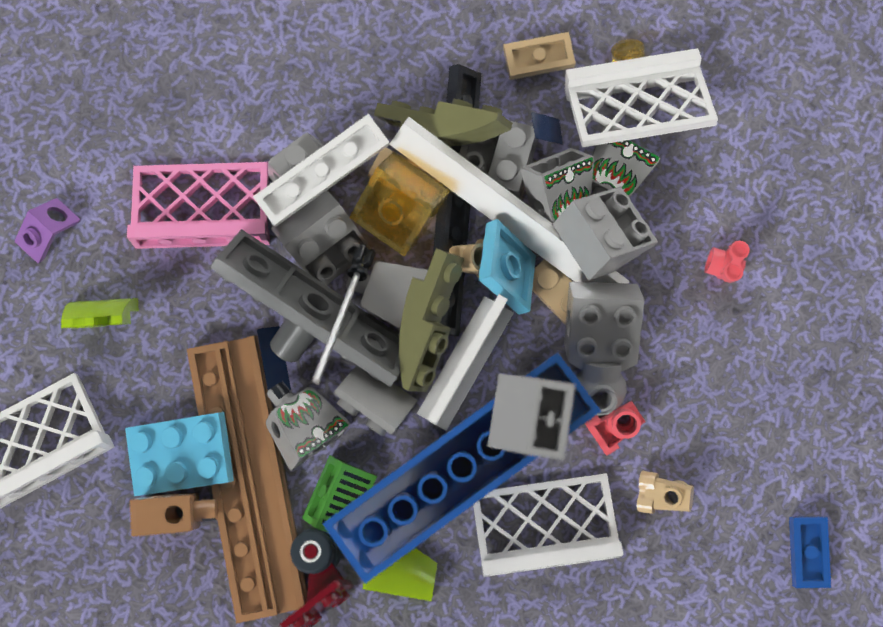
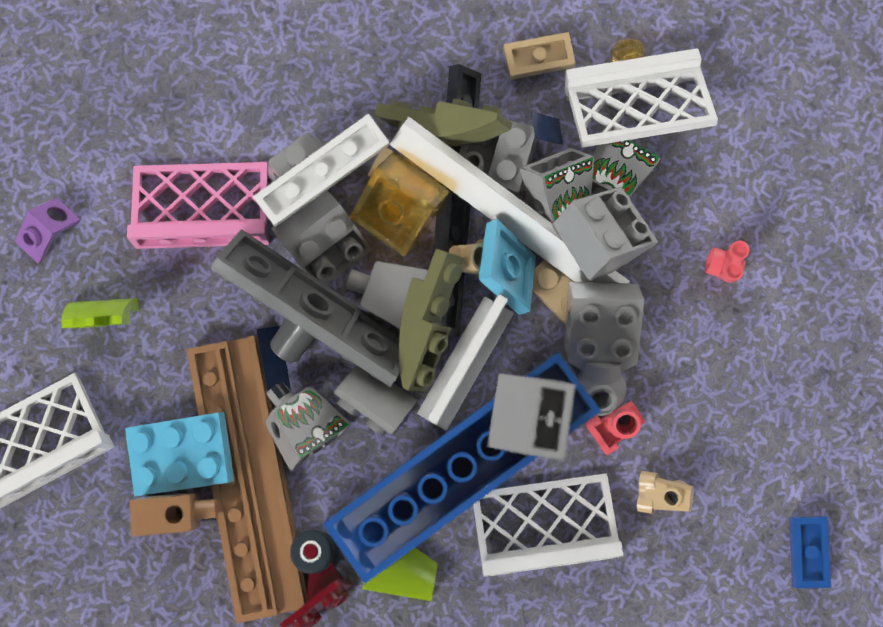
bright green panel [302,455,377,533] -> none
piece [312,245,376,384] -> none

